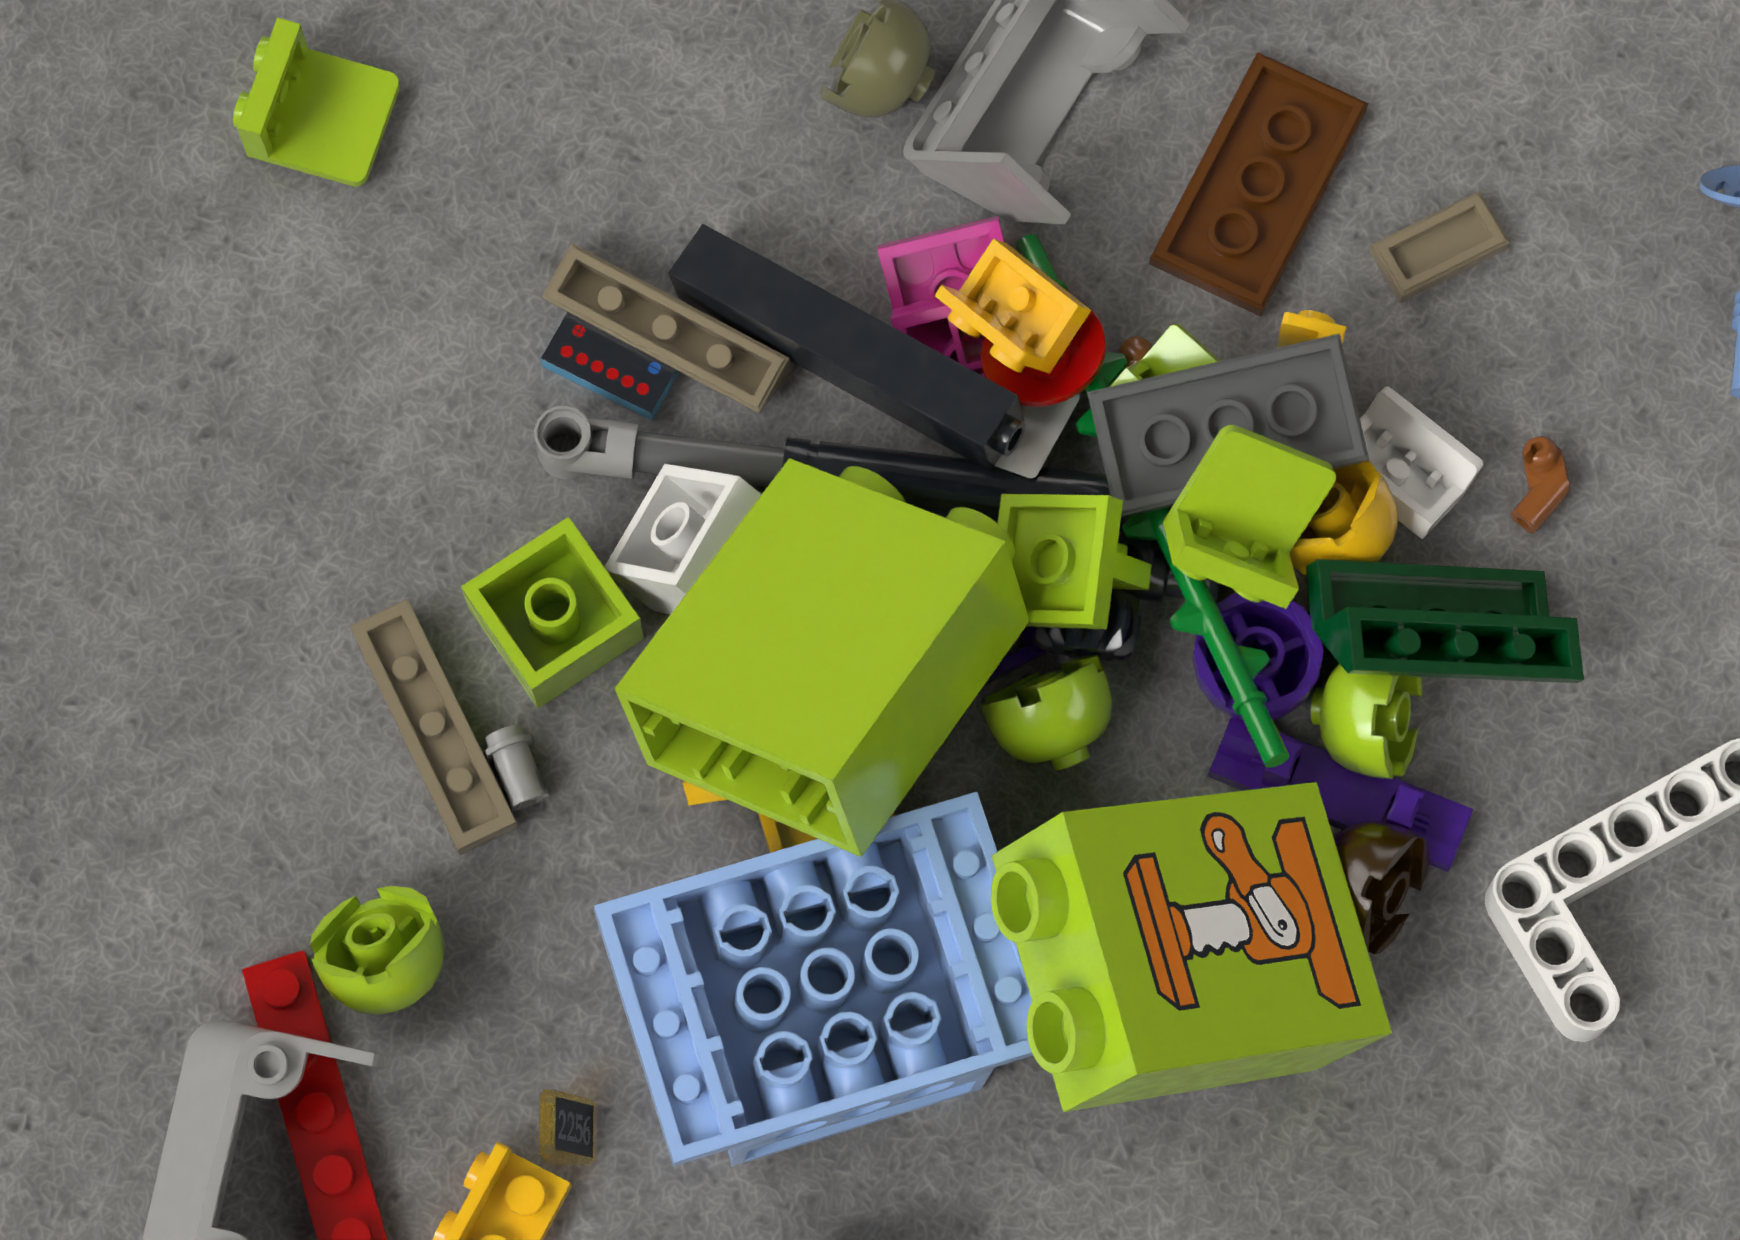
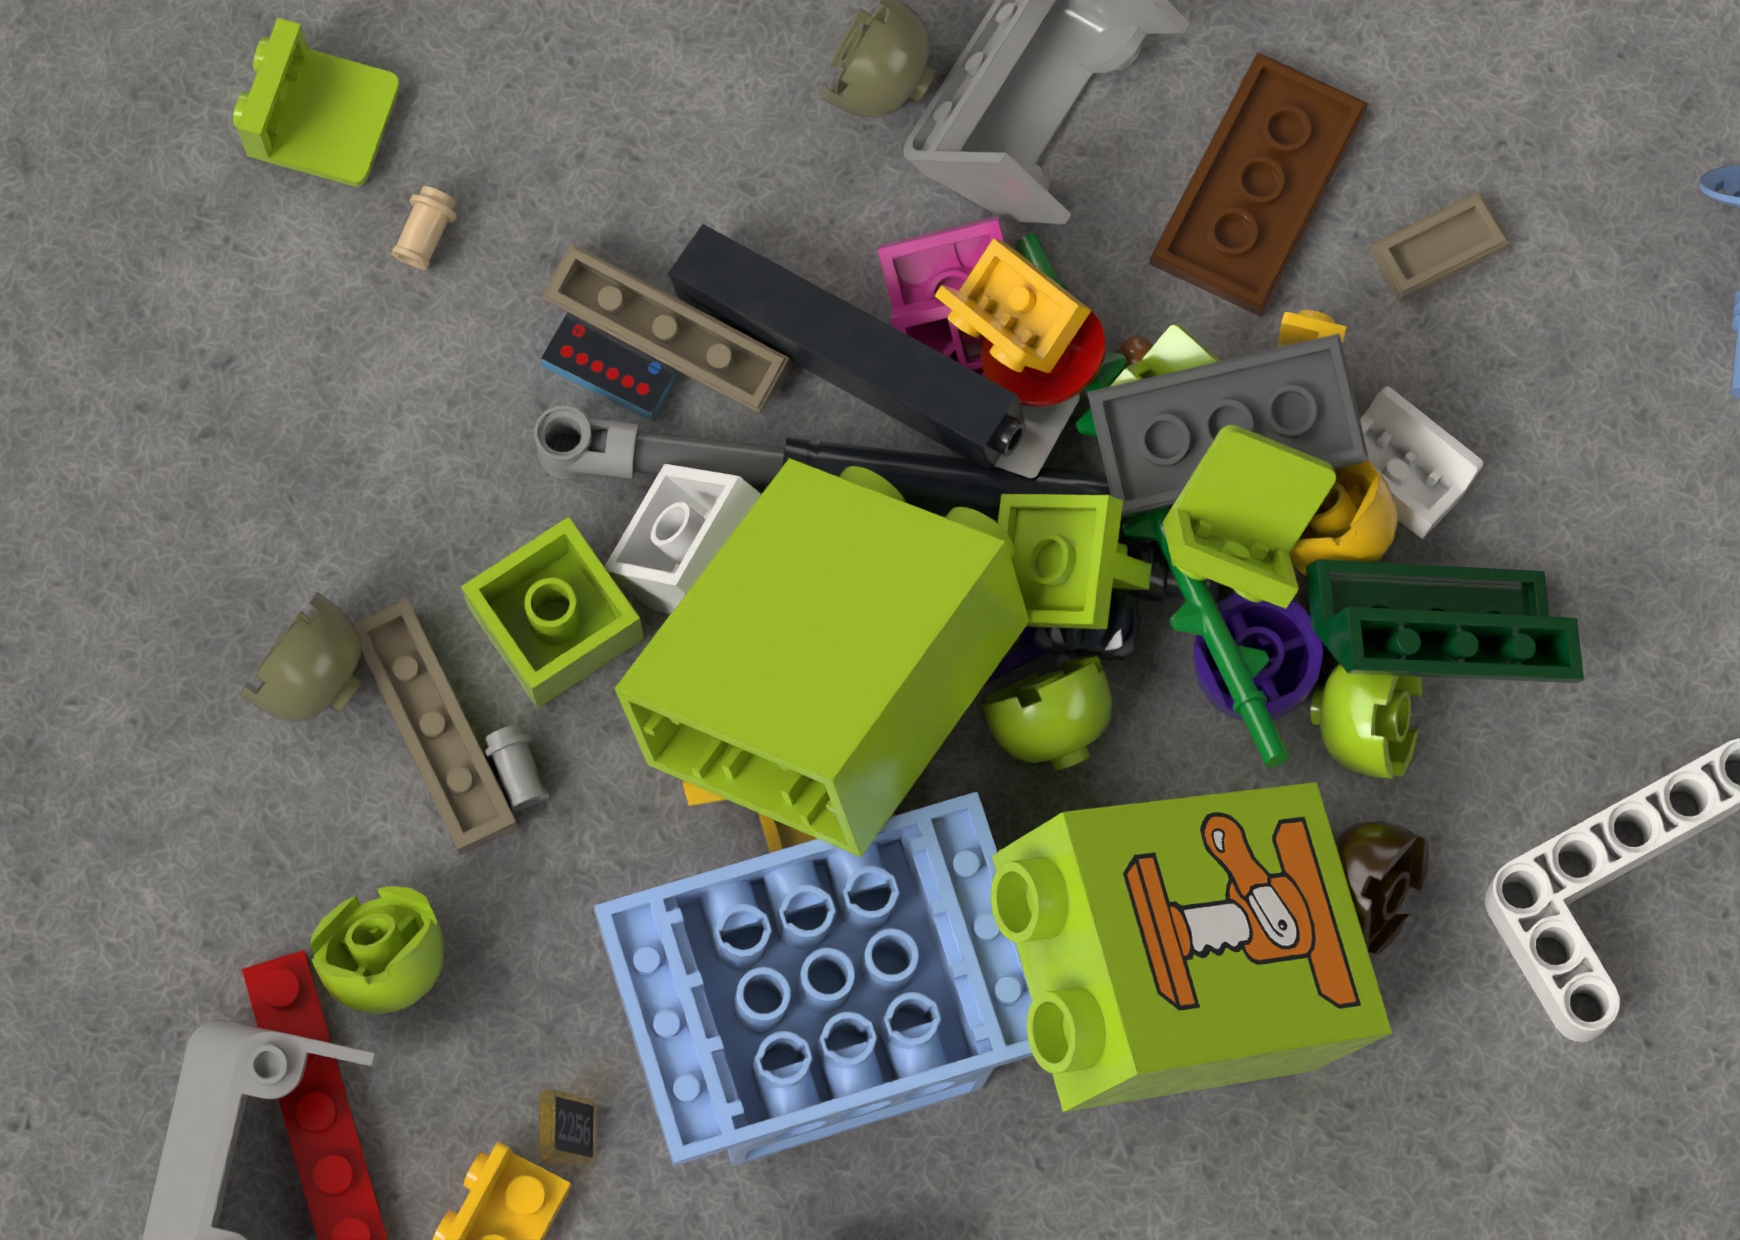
dark purple hinge [1207,718,1473,872] -> none
dark orange arm [1510,436,1570,534] -> none
none -> olive cylinder [239,592,362,722]
none -> tan pin [391,186,457,270]

